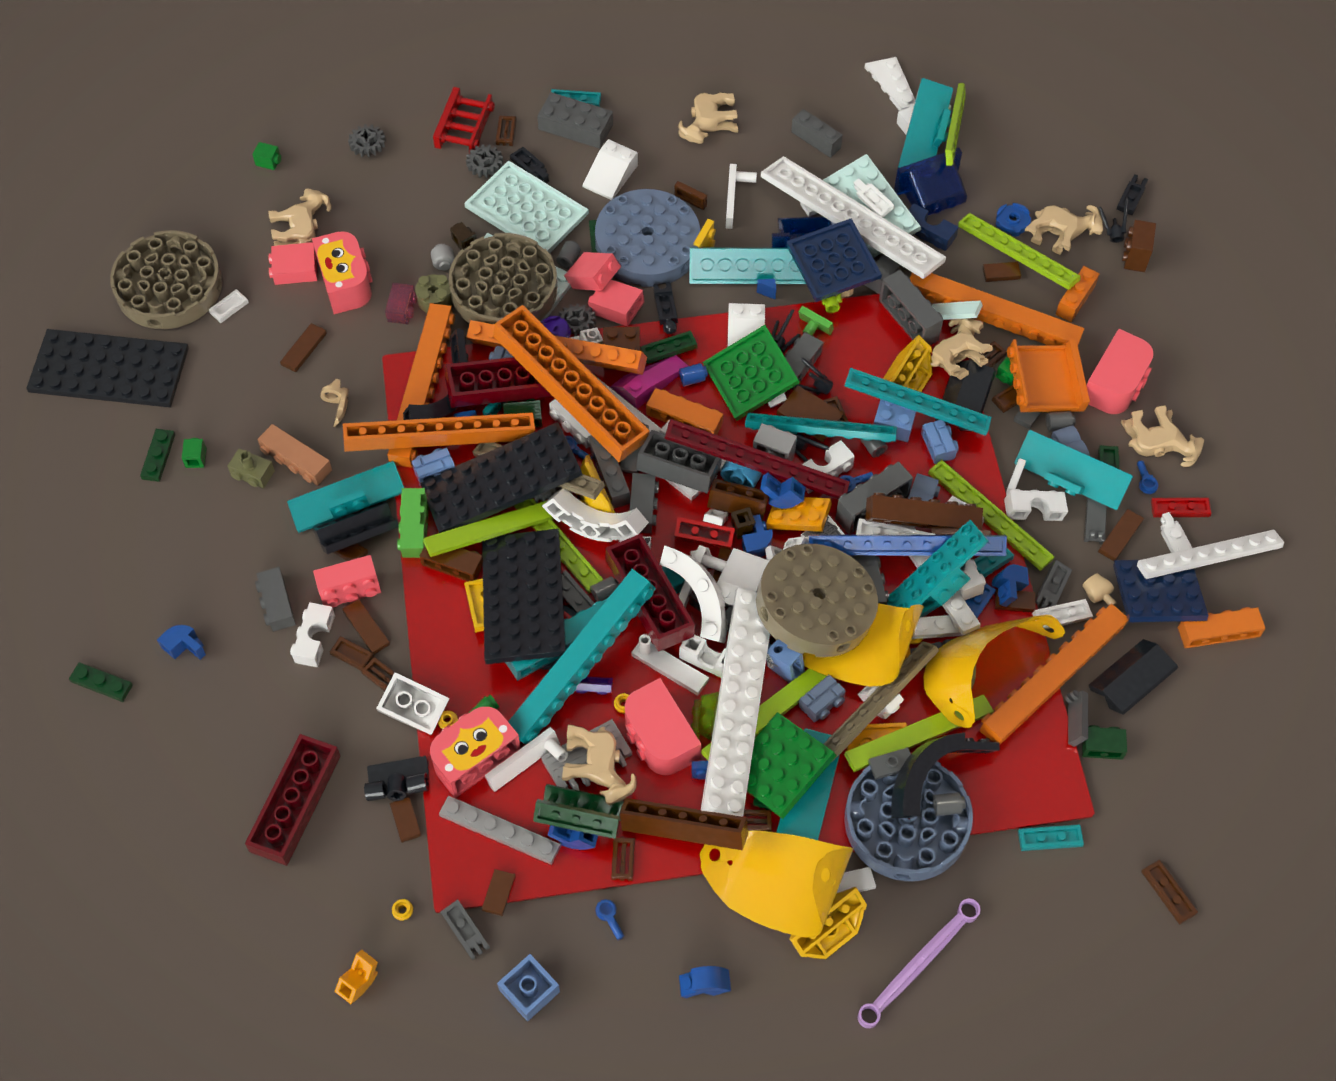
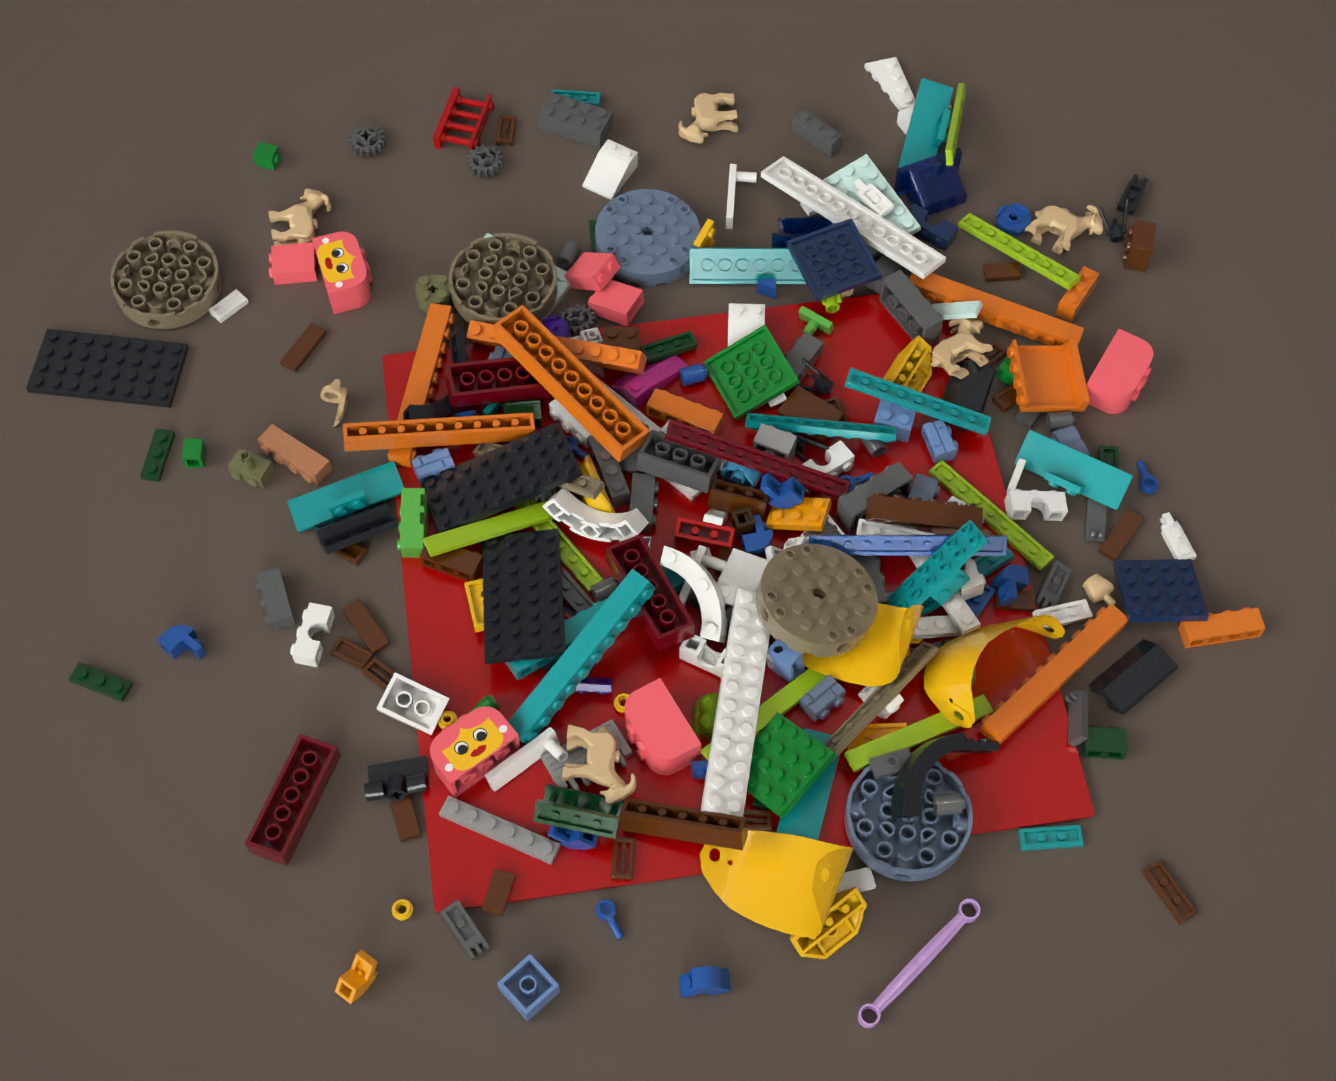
coral brick [313,555,381,608] -> none
clear pink brick [385,283,417,324] -> none
light grey head [431,244,455,271] -> none
dark brown brick [450,222,477,250] -> none
light aqua plate [464,161,589,253] -> none
black hinge [510,147,550,184] -> none
white piece [631,634,709,696] -> none
black plate [653,282,678,335] -> none
reddish brown tile [675,181,707,210] -> none
black plant [771,309,800,353] -> none
tan animal [1121,405,1204,467] -> none
white plate [1137,530,1284,579] -> none
red tile [1151,498,1212,517] -> none

